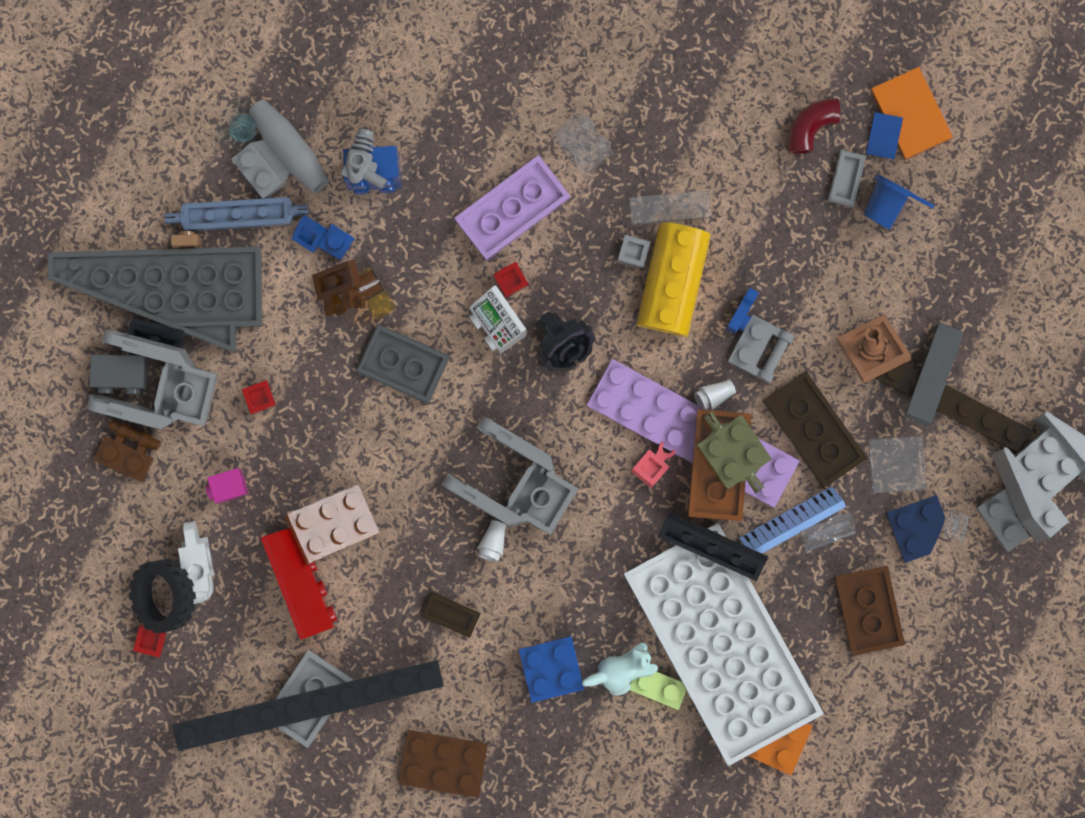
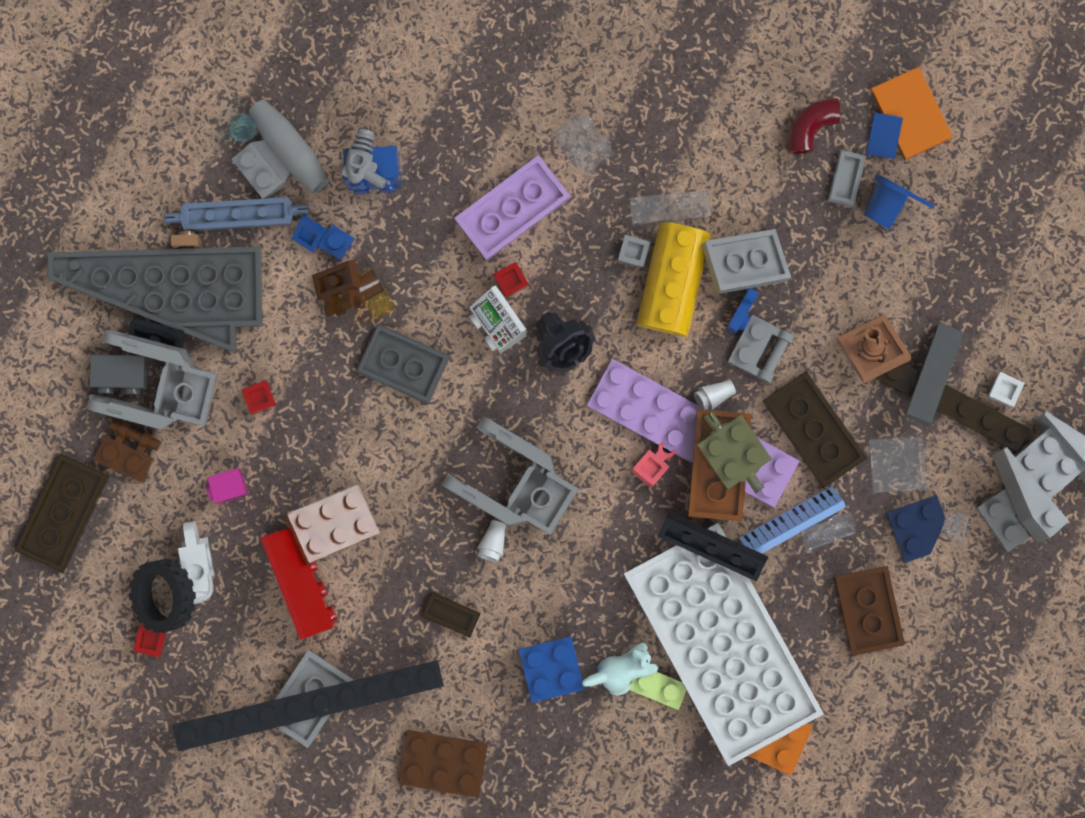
none -> dark brown tile [14,453,110,573]
none -> light grey plate [701,229,791,294]
none -> white plate [987,372,1024,408]

